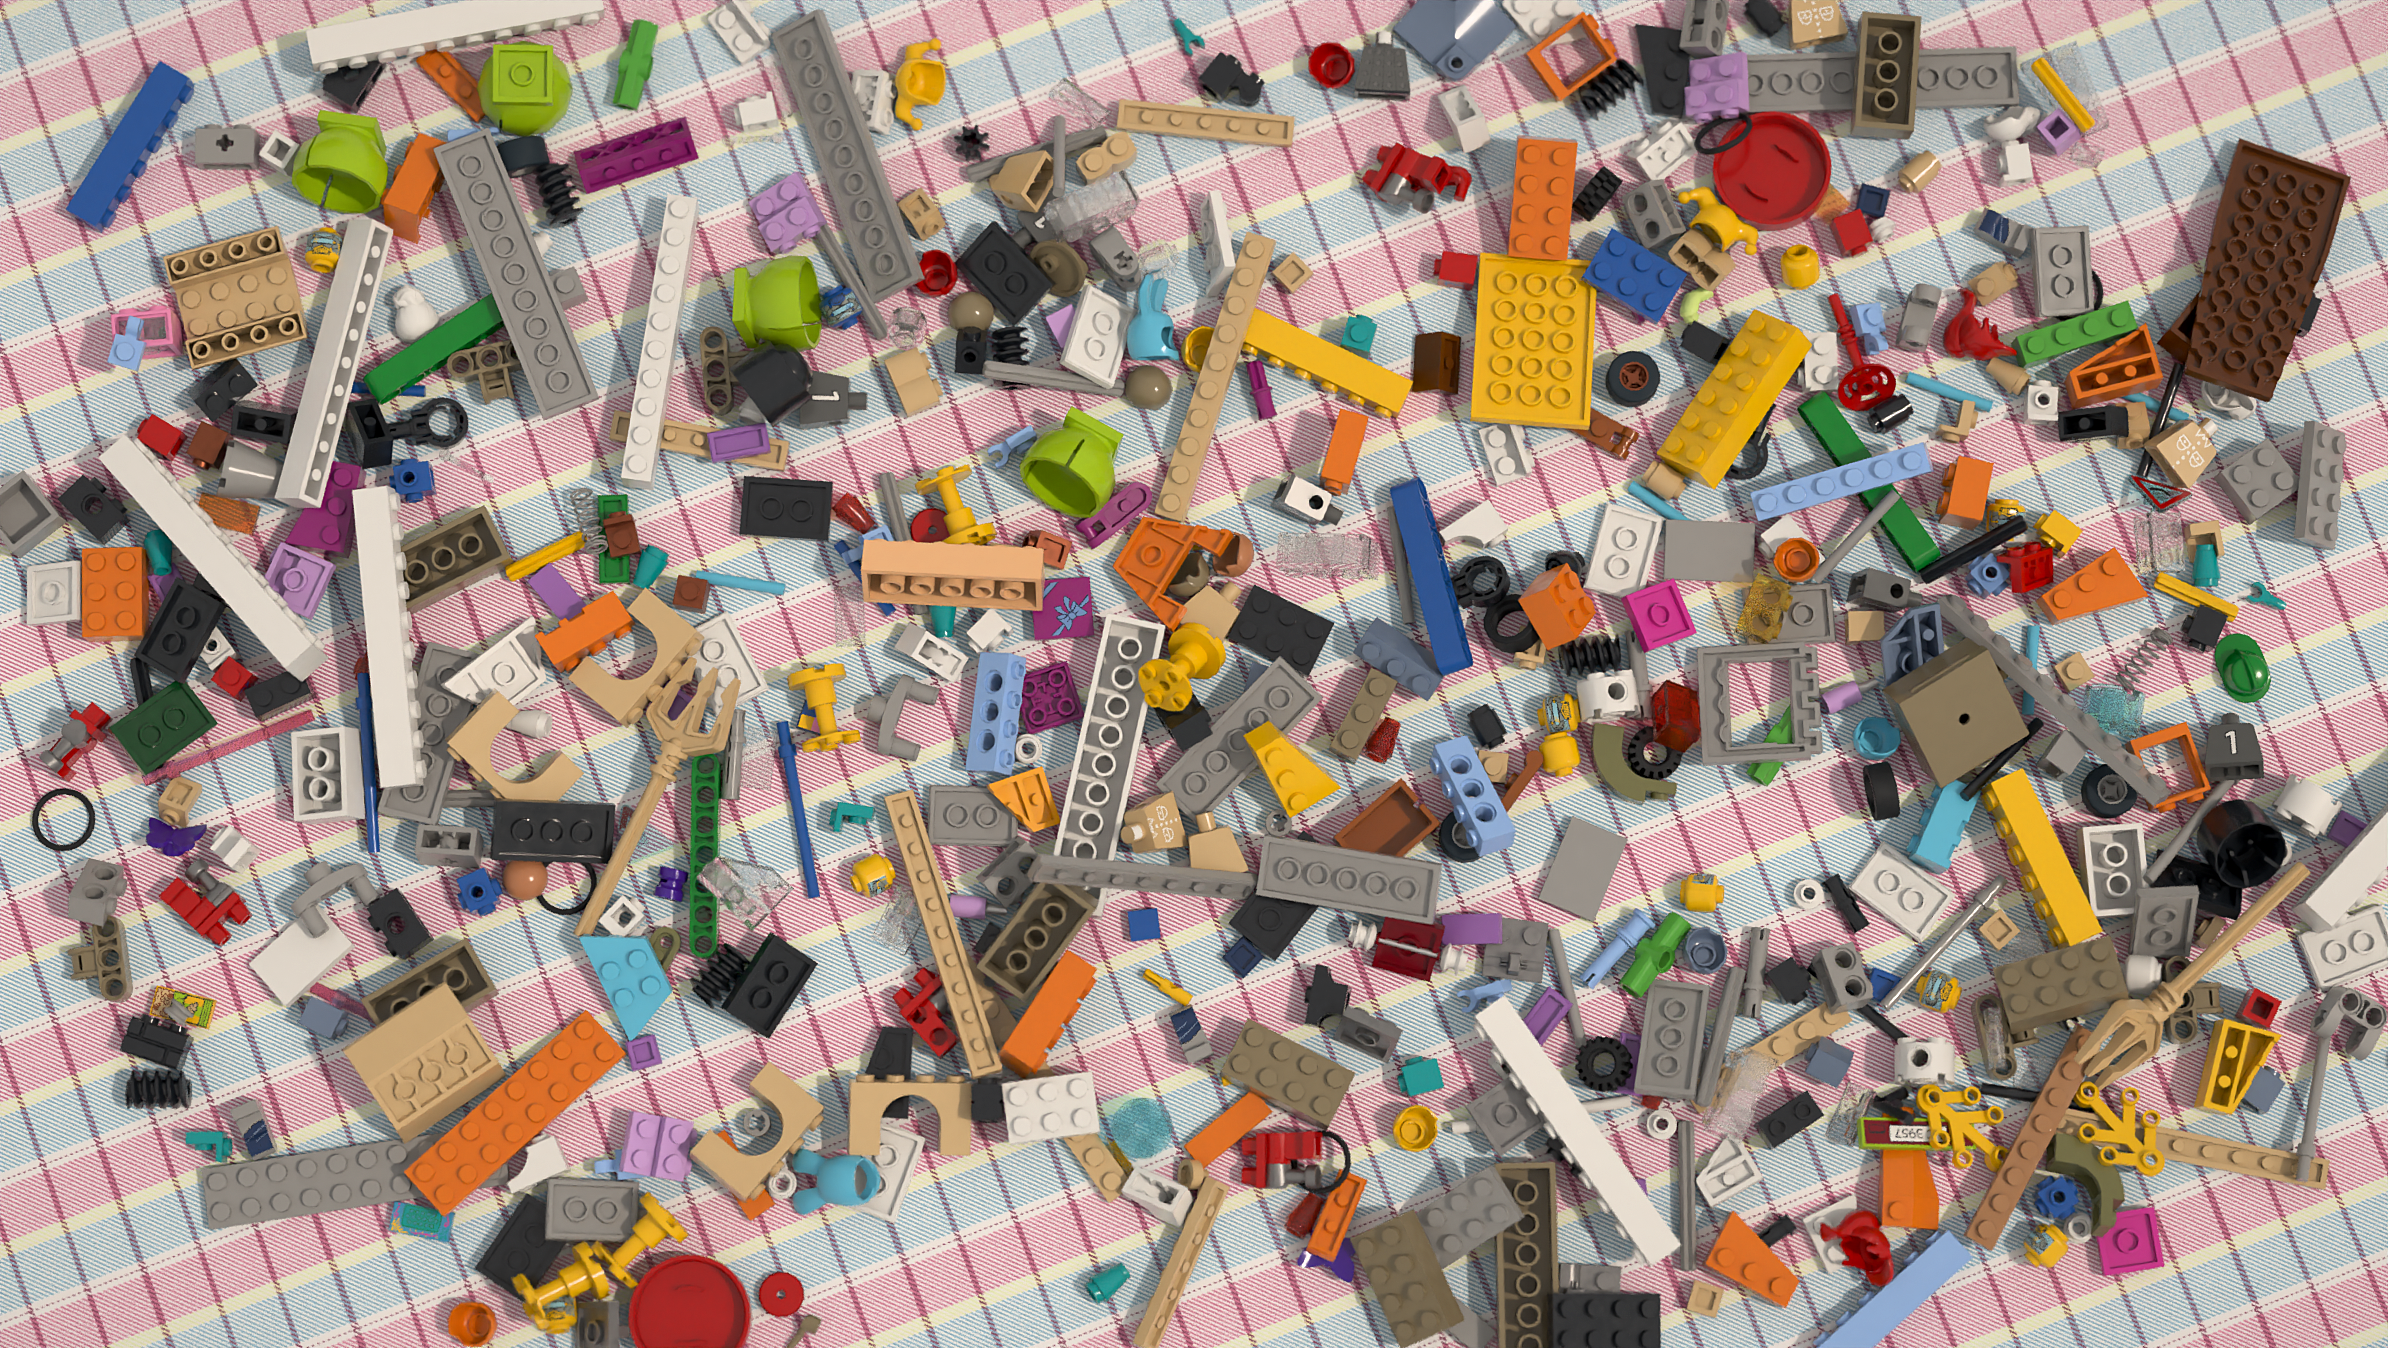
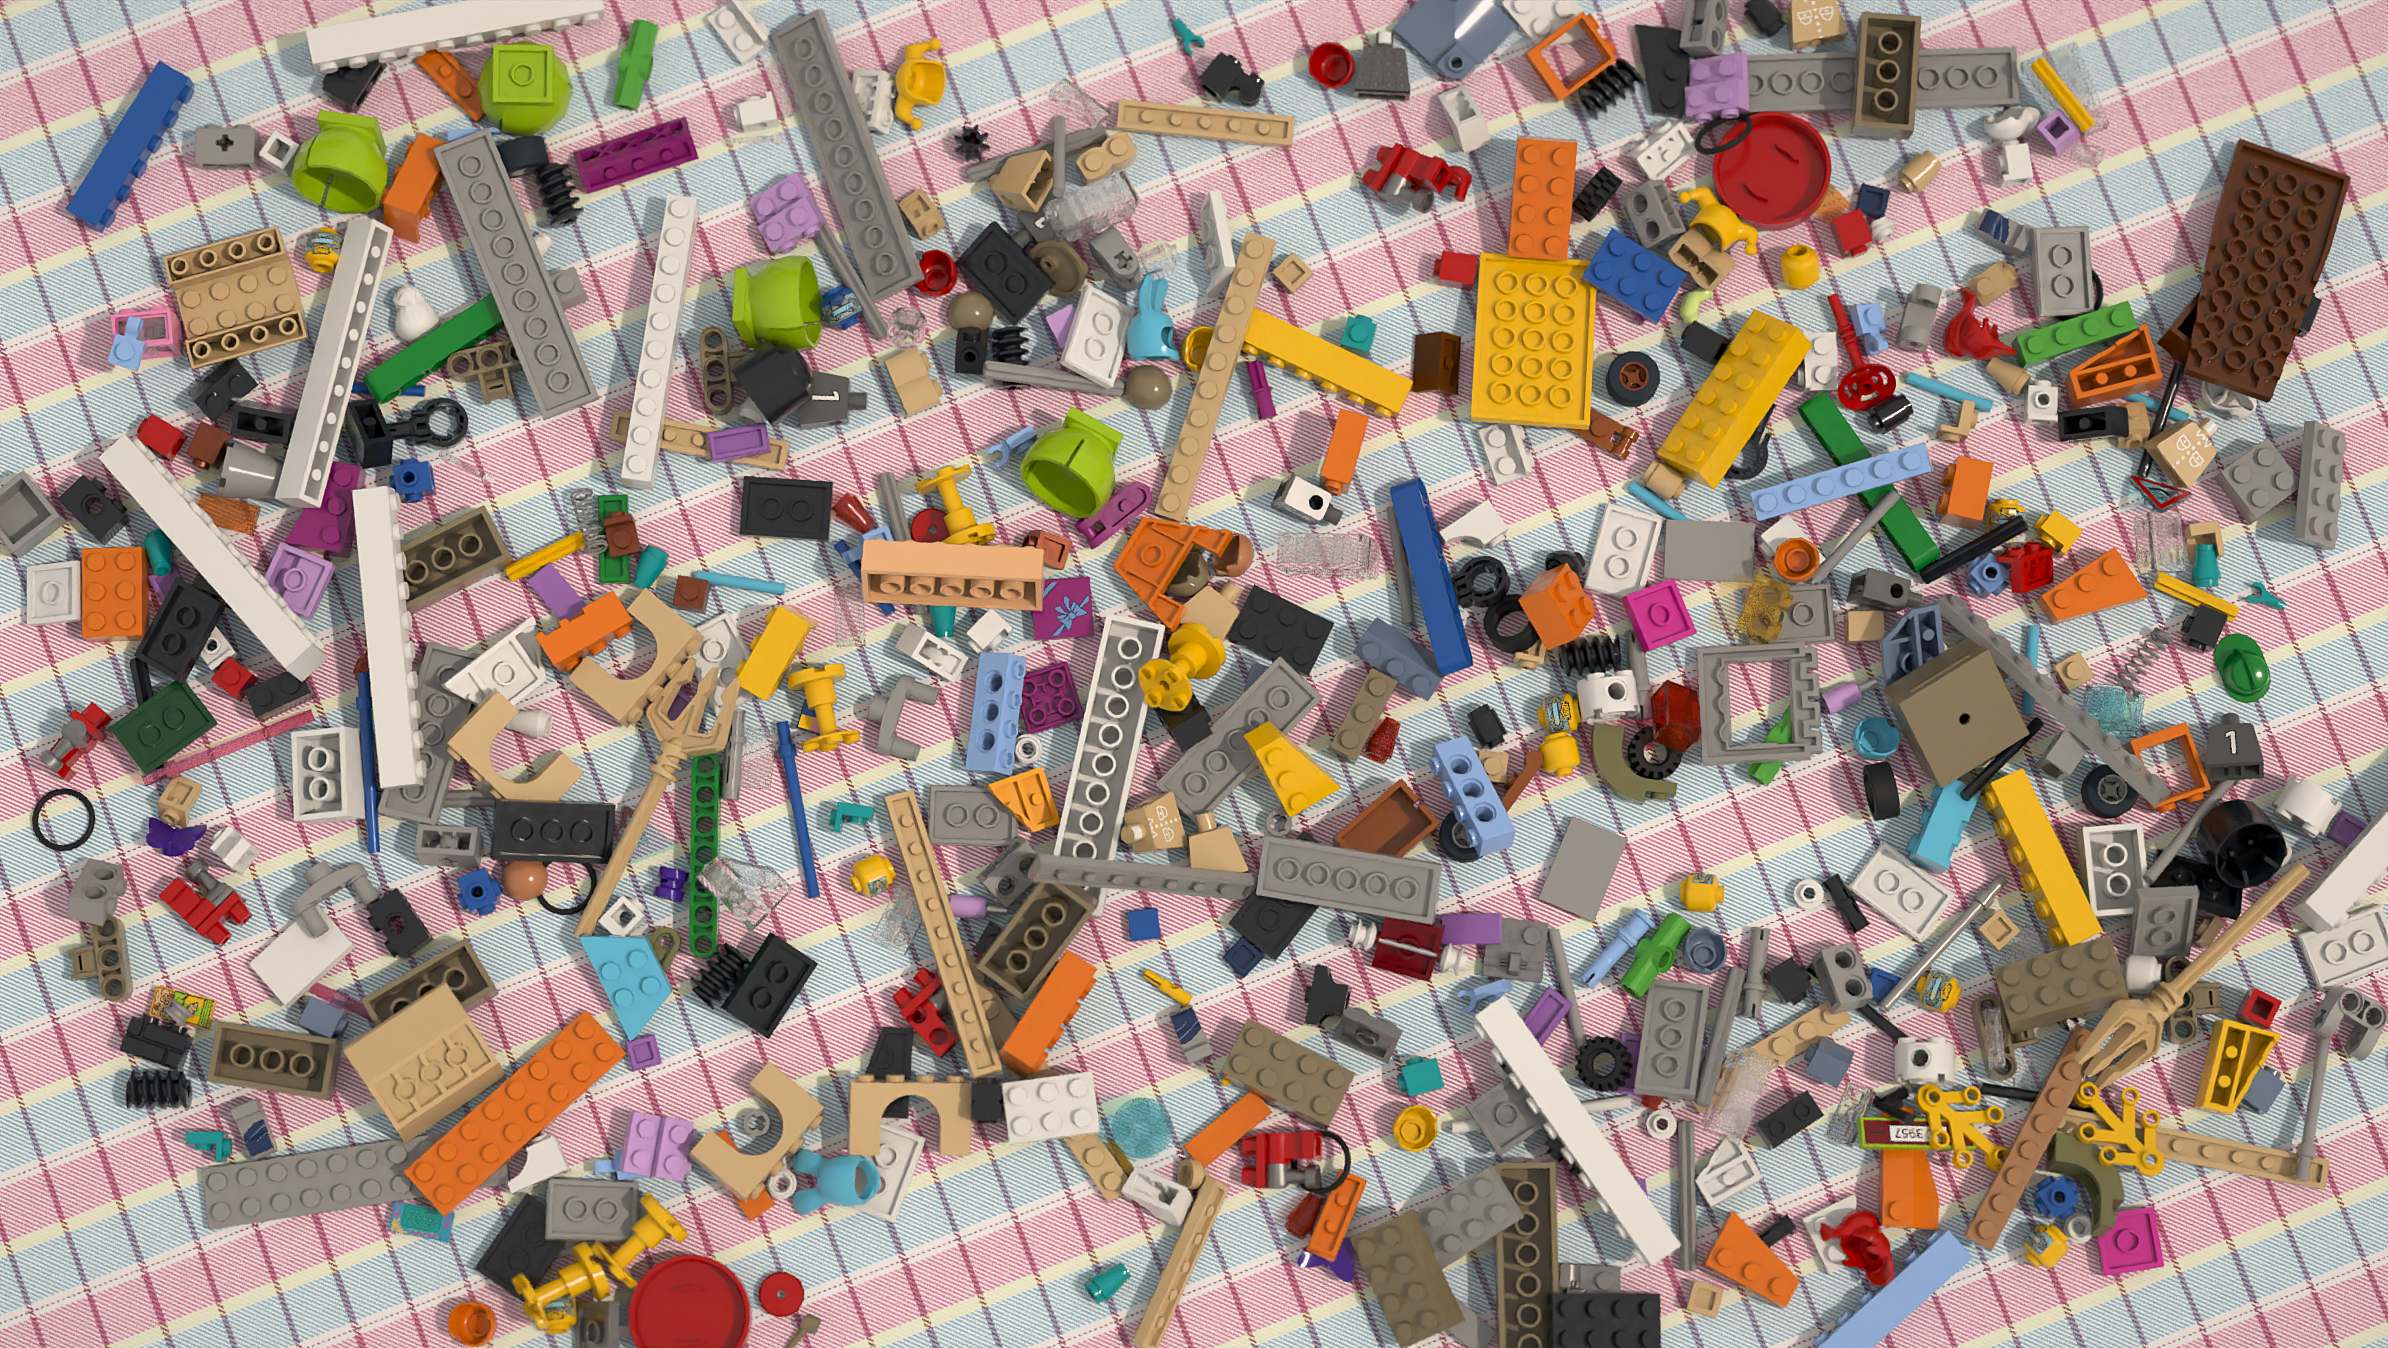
none -> dark tan brick [207,1021,343,1101]
none -> yellow wedge [735,605,819,701]

